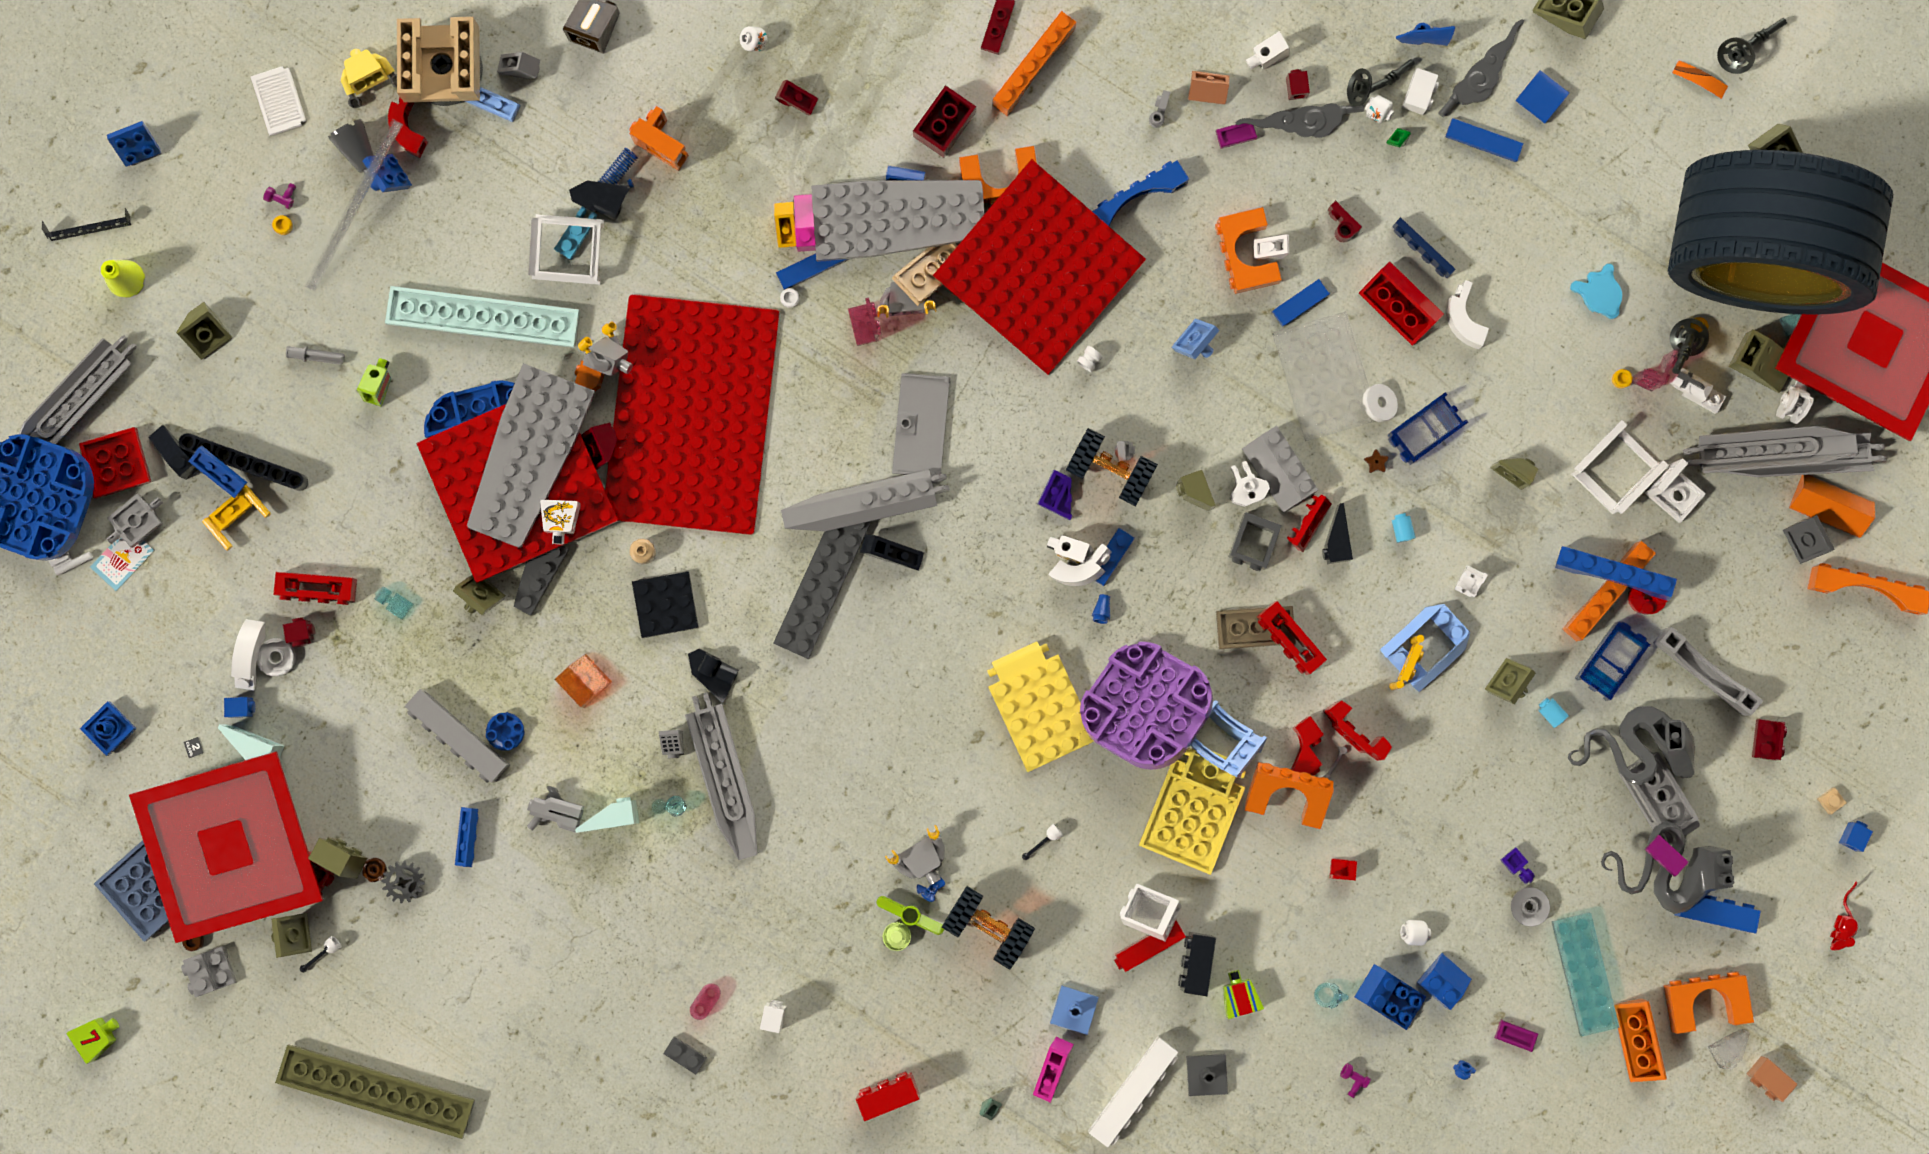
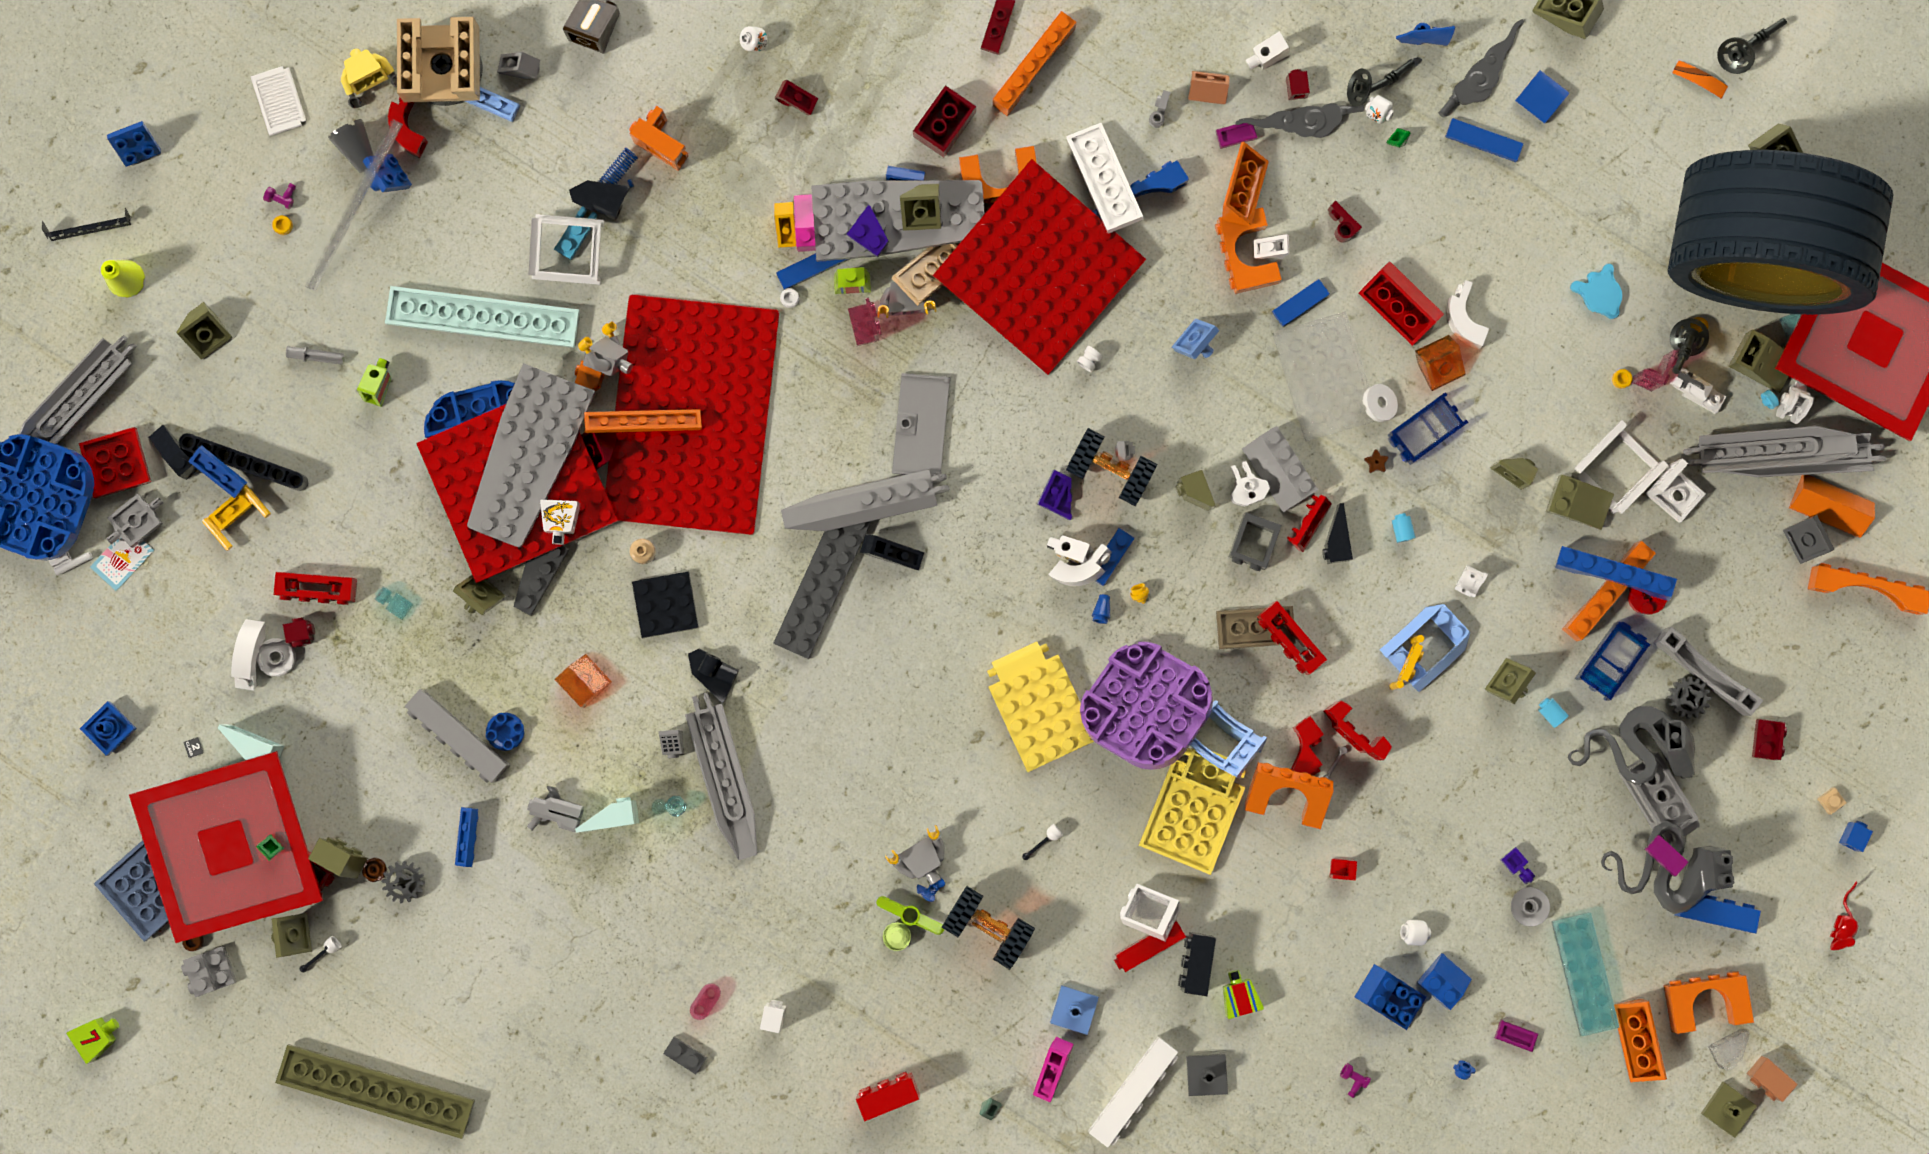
blue brick [224,697,256,718] -> none
clear light blue piece [1314,983,1349,1009] -> none
dark blue plate [1392,217,1456,278] -> none
white piece [1402,68,1439,115] -> none
none -> green slope [256,834,284,861]
none -> orange plate [584,409,702,433]
none -> lime torso [834,268,871,294]
none -> dark purple wing [847,205,889,257]
none -> olive slope [900,184,941,231]
none -> white plate [1066,123,1144,233]
none -> yellow plate [1130,583,1149,604]
none -> orange slope [1222,142,1269,226]
none -> clear orange slope [1415,335,1466,391]
none -> olive slope [1546,474,1614,530]
none -> dark grey gear [1667,677,1711,719]
none -> olive tile [1701,1082,1757,1138]
none -> medium azure tile [1761,390,1779,409]

